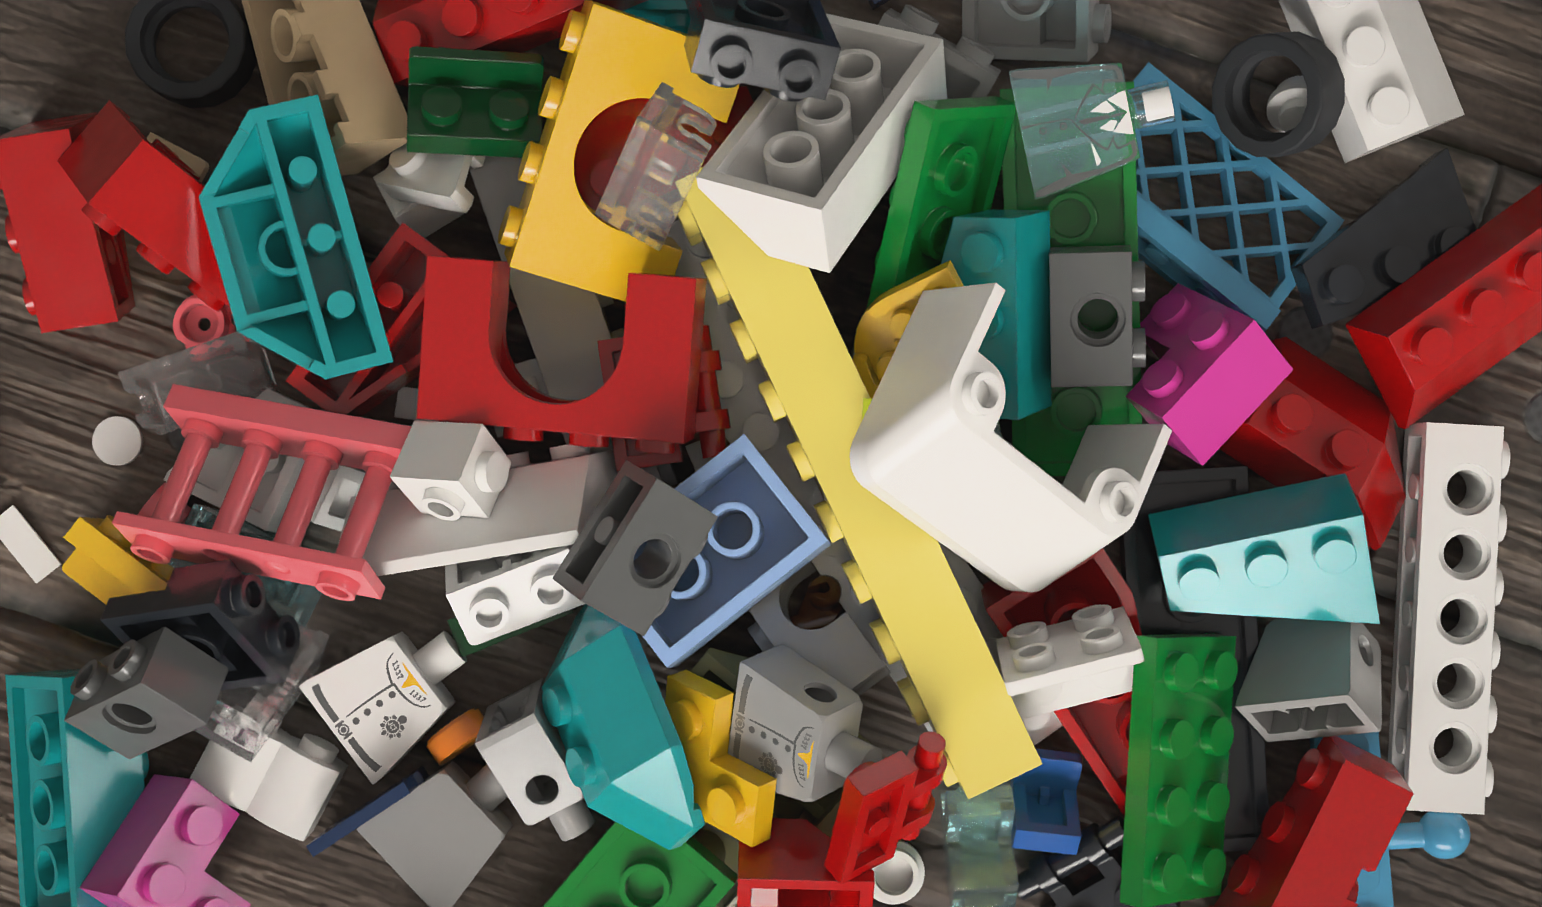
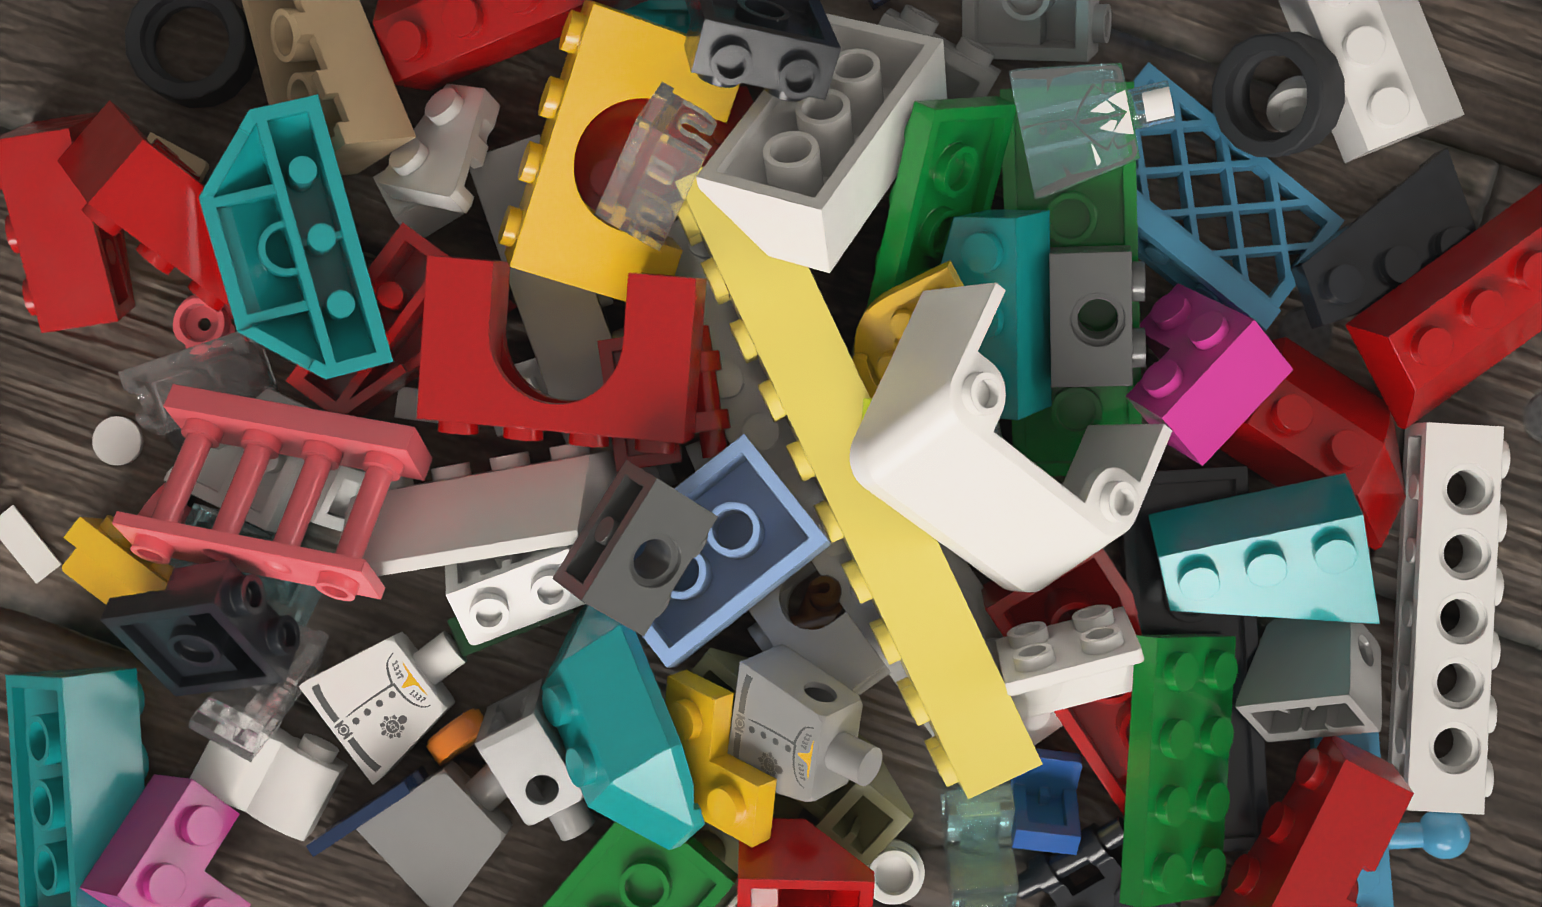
dark grey brick [64,627,229,759] -> none
white brick [390,420,512,521] -> none
dark green bracket [407,46,544,158] -> none
red plate [824,731,947,885] -> none

